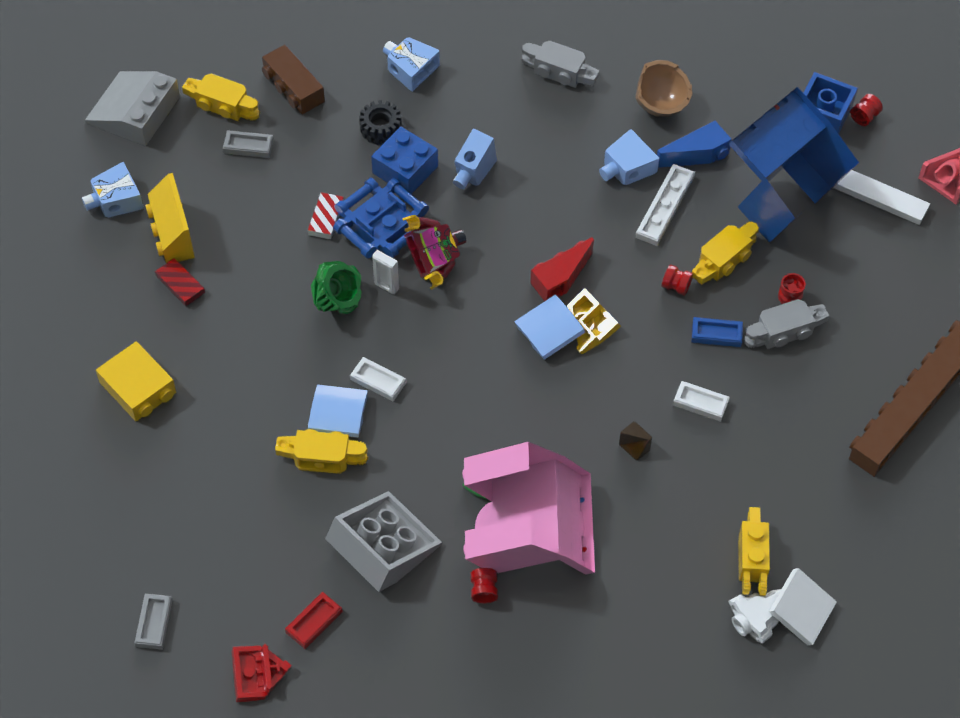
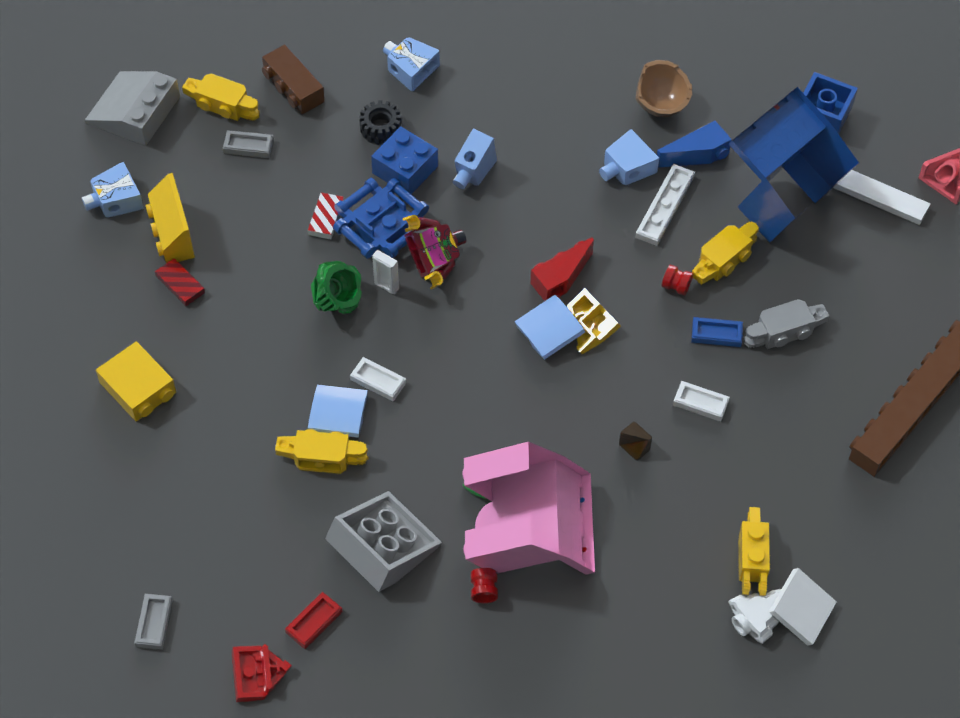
light grey hinge [522,41,599,88] -> none
red wheel [778,273,806,304] -> none
red wheel [850,94,883,126] -> none

